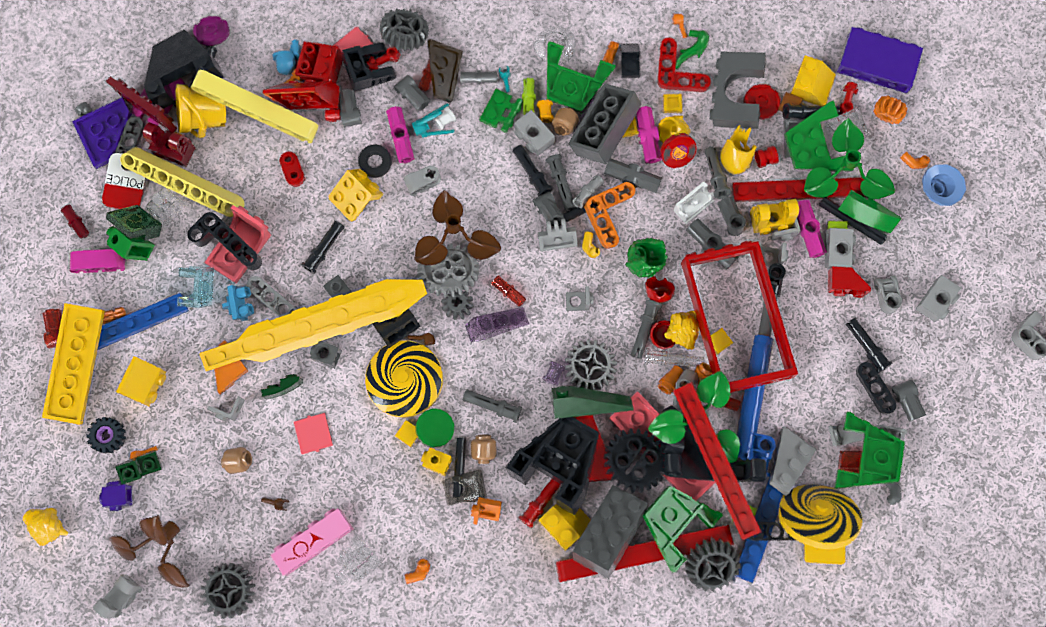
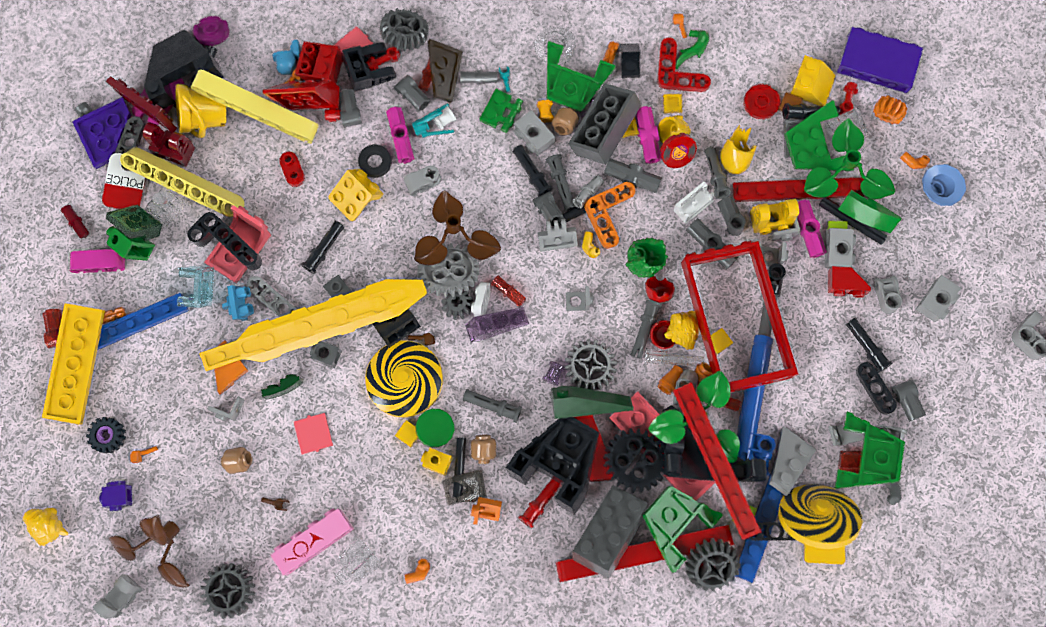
dark green slope [115,450,162,485] -> none
yellow slope [116,356,166,407] -> none
lime pin [522,78,536,115] -> none
yellow slope [538,504,591,551] -> none
dark grey arch [710,51,766,129] -> none
red wheel [754,146,779,168] -> none
none -> white plate [471,282,491,318]

